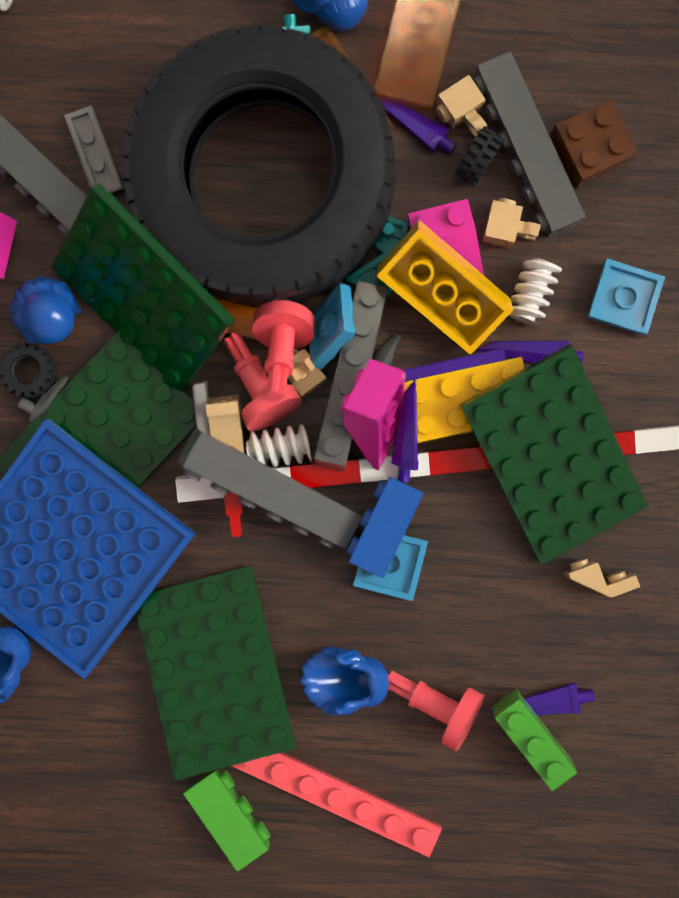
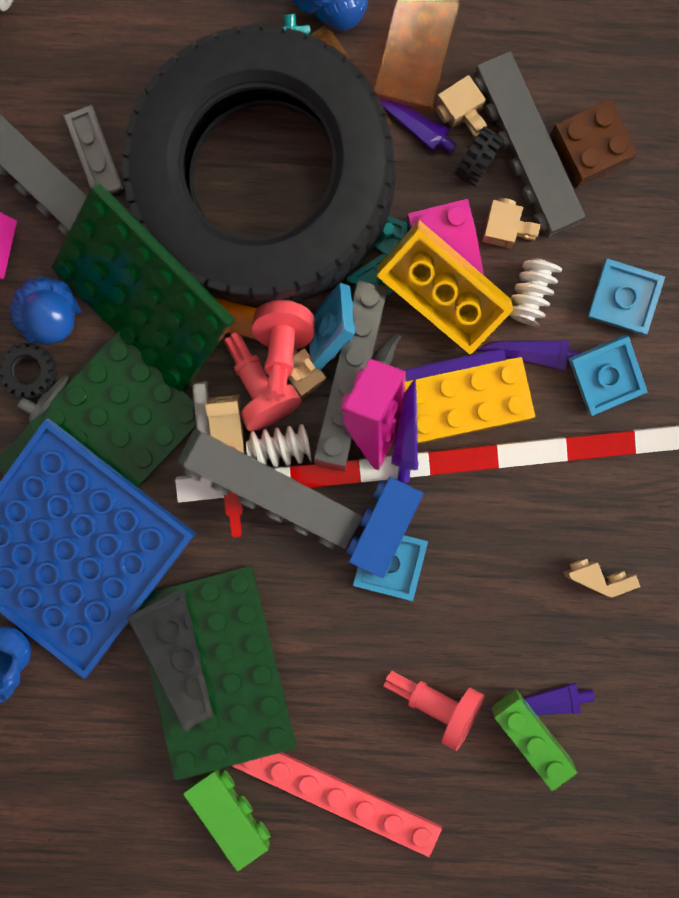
blue hair [300,646,389,716] -> none
dark green plate [459,344,648,565] -> none
none -> black wing [127,588,213,731]
none -> dark azure plate [568,335,648,416]

